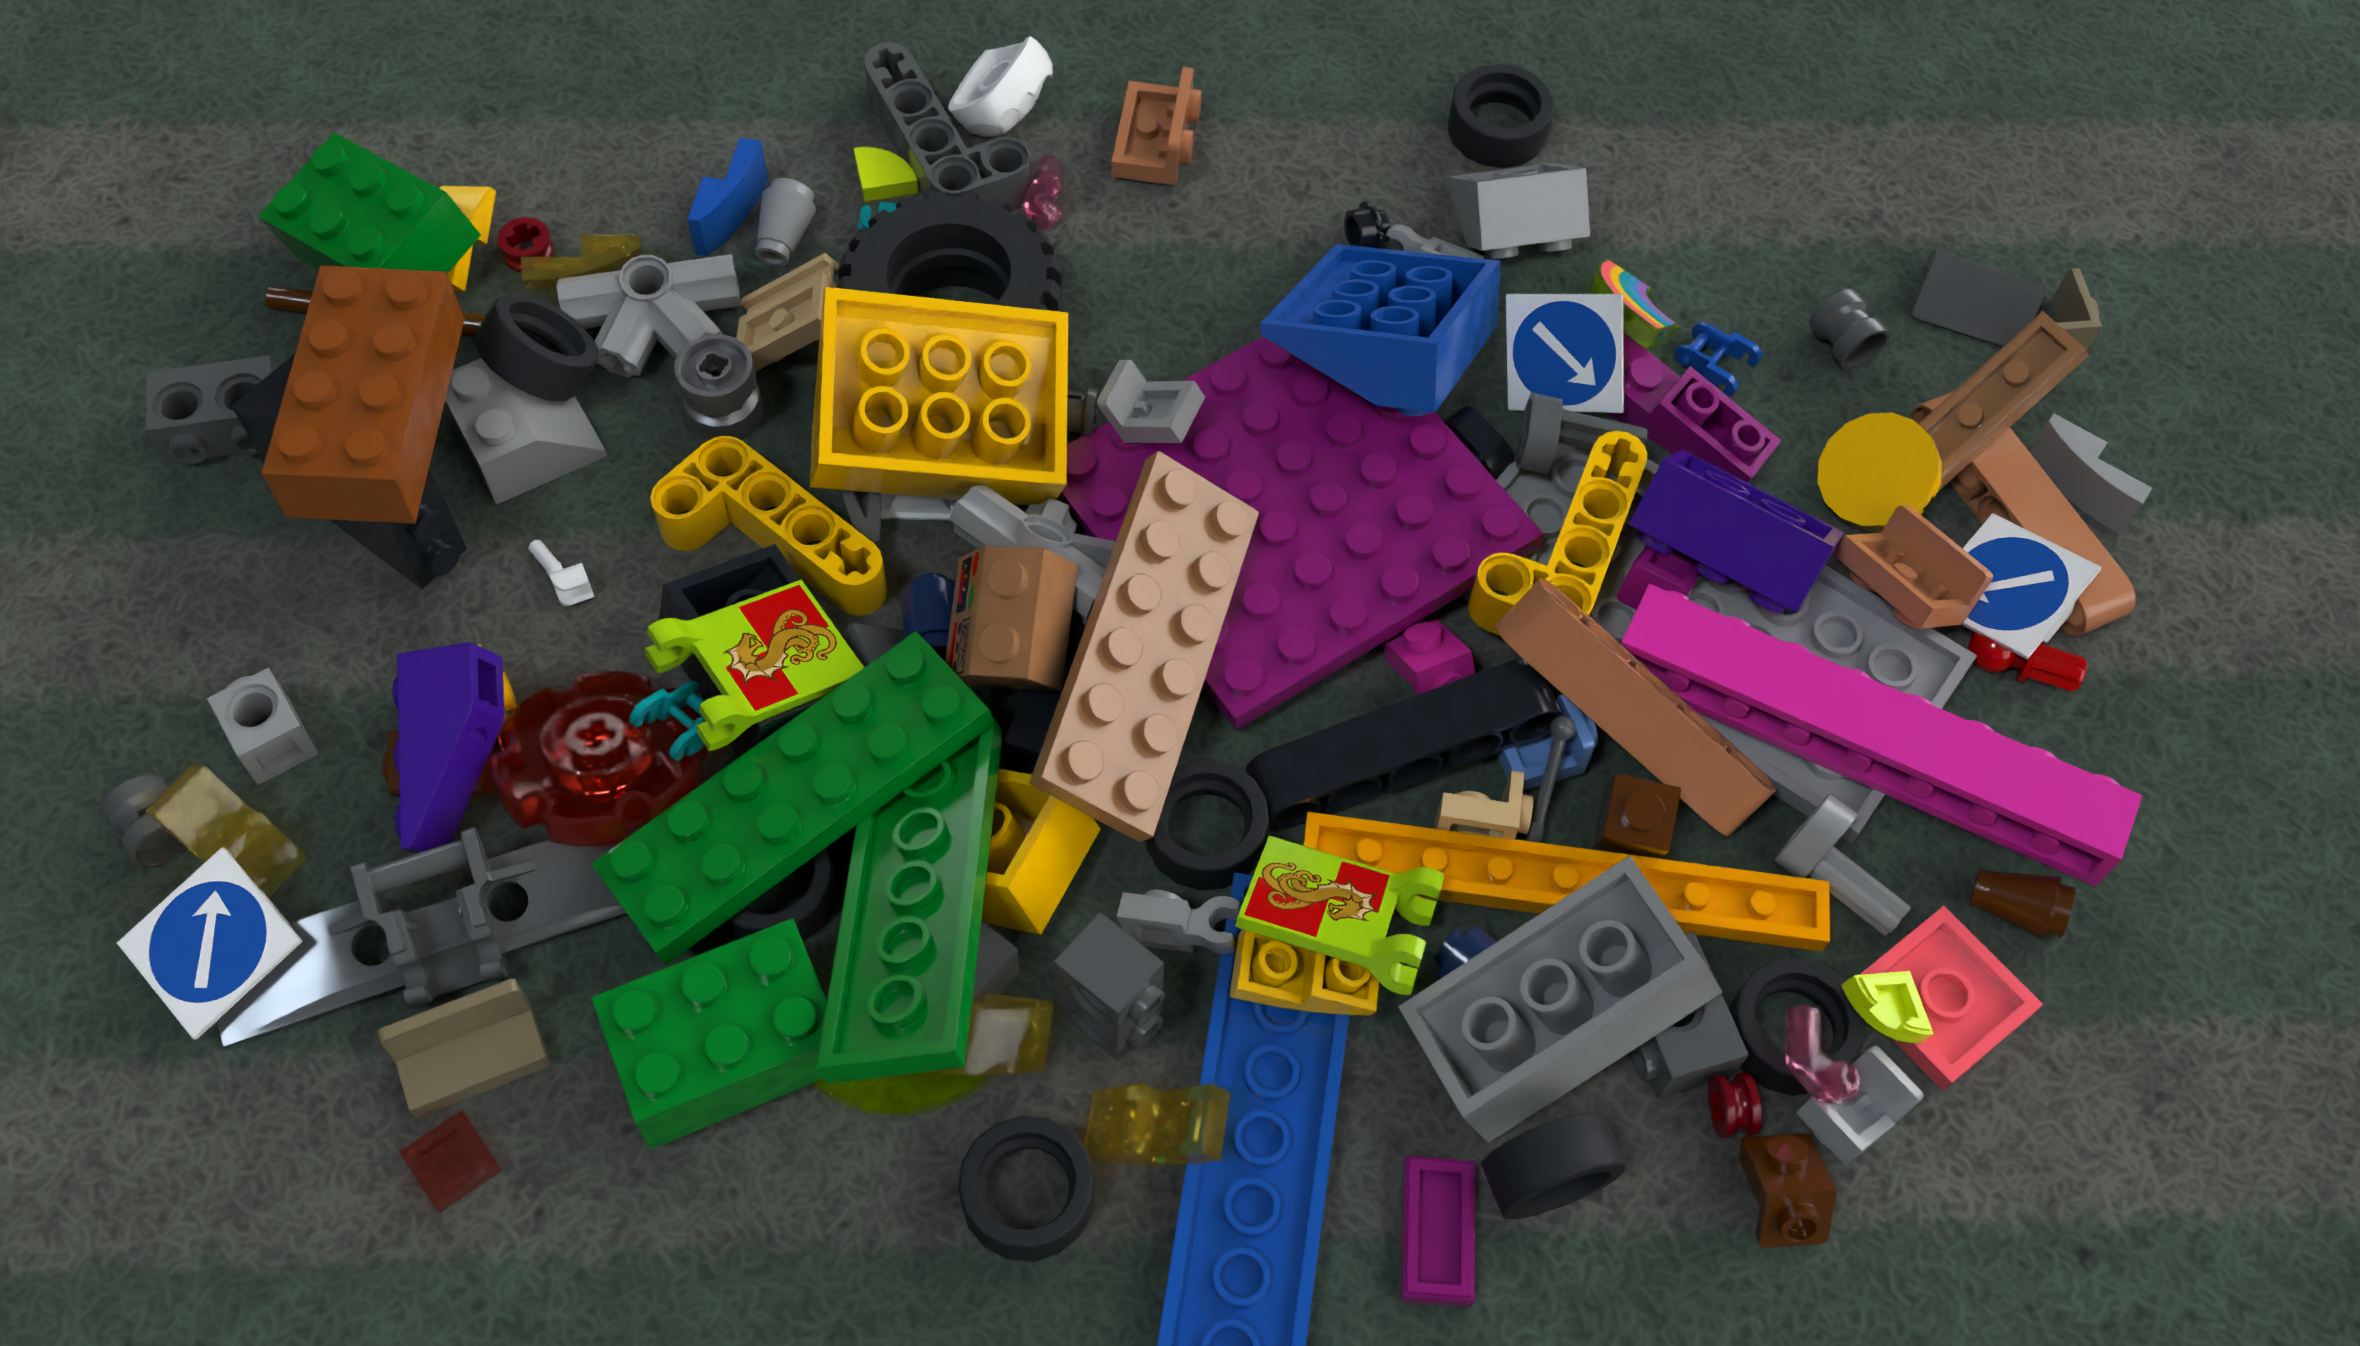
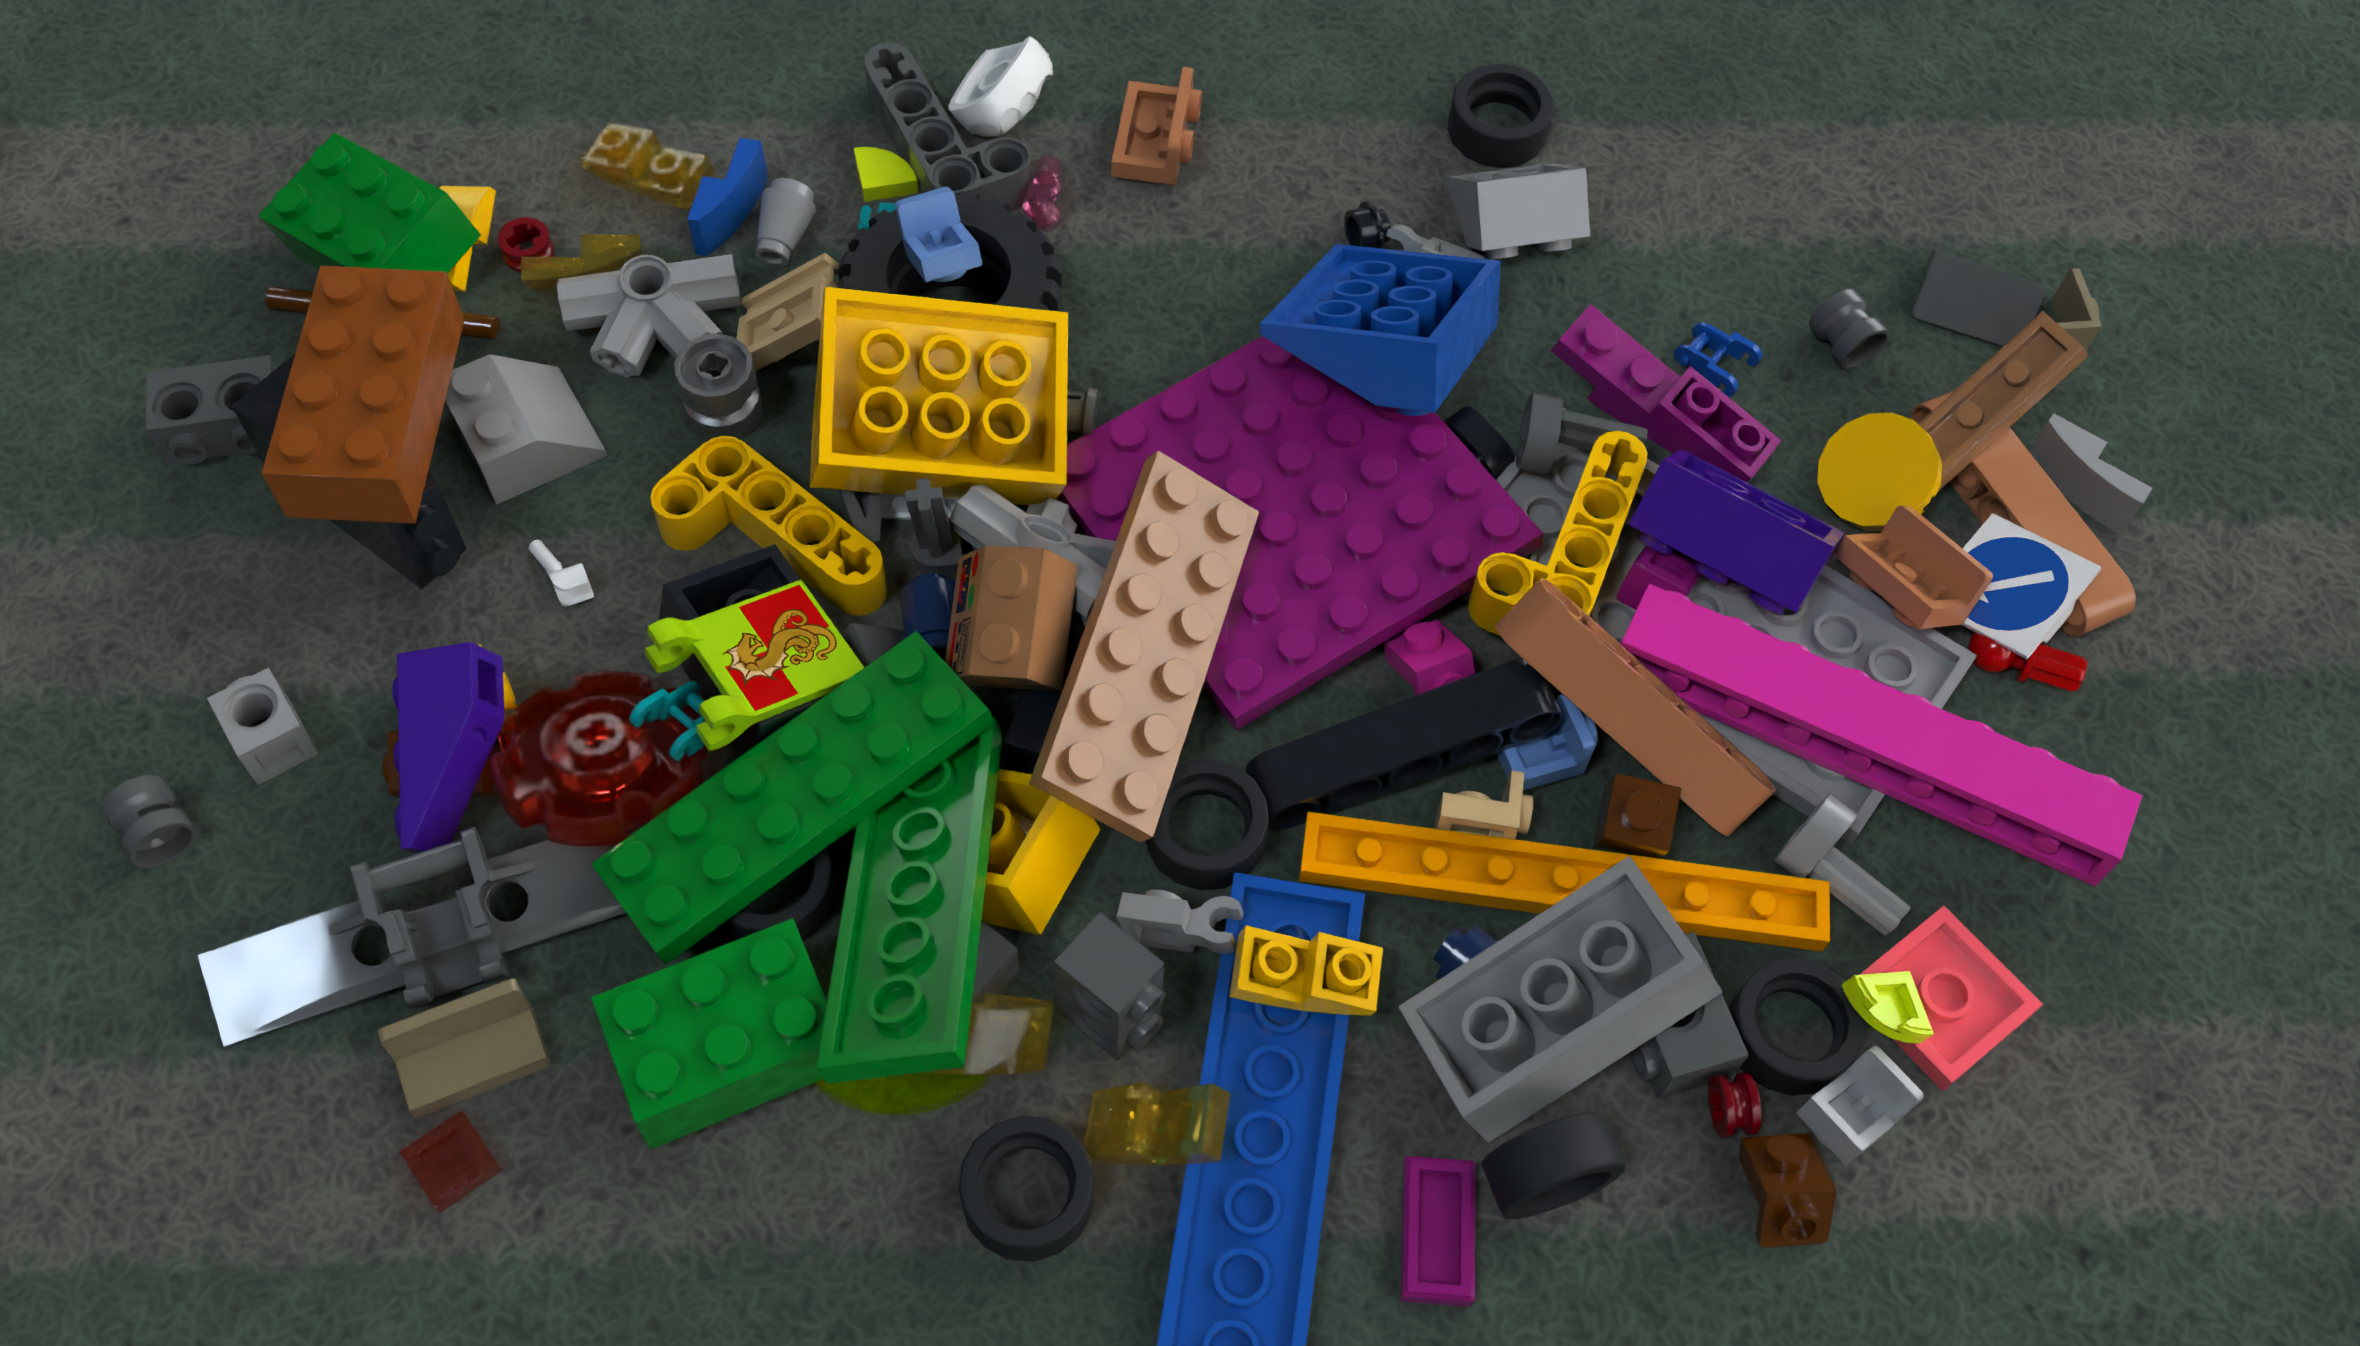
piece [117,847,303,1040] -> none
clear yellow slope [145,762,308,898] -> none
black tyre [474,293,599,401] -> none
light grey bracket [1097,360,1205,443] -> none
lime flag [1235,835,1445,995] -> none
piece [1506,294,1624,413] -> none
dark grey hinge [1525,715,1576,843] -> none
tile [1589,258,1679,348] -> none
clear pink arm [1785,1006,1861,1105] -> none
reddish brown cone [1969,868,2076,940] -> none
none -> clear yellow slope [581,123,714,210]
none -> medium blue bracket [895,187,983,282]
none -> dark grey piece [905,478,977,580]

